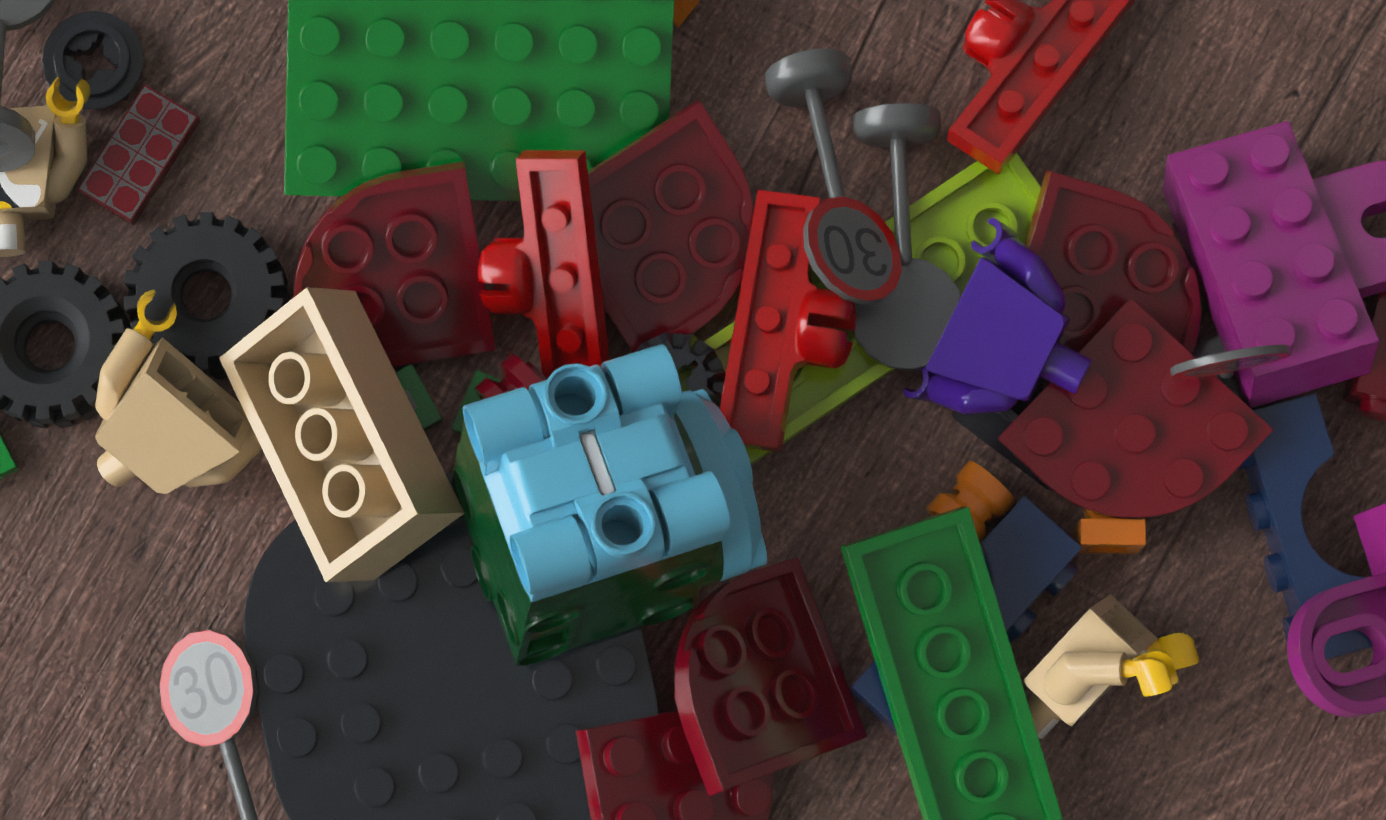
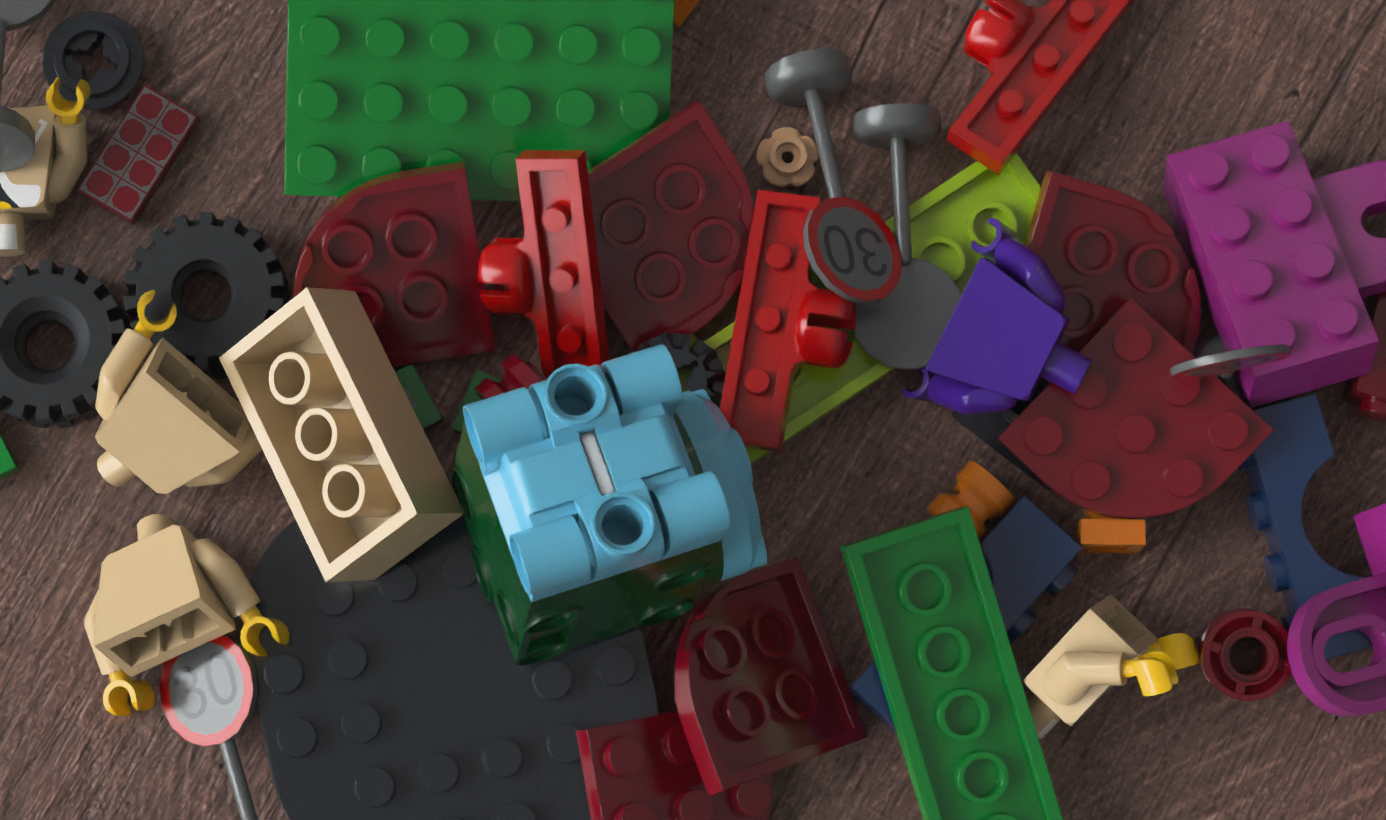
none -> tan torso [84,514,290,716]
none -> light nougat plate [756,127,819,188]
none -> dark red wheel [1197,608,1292,701]

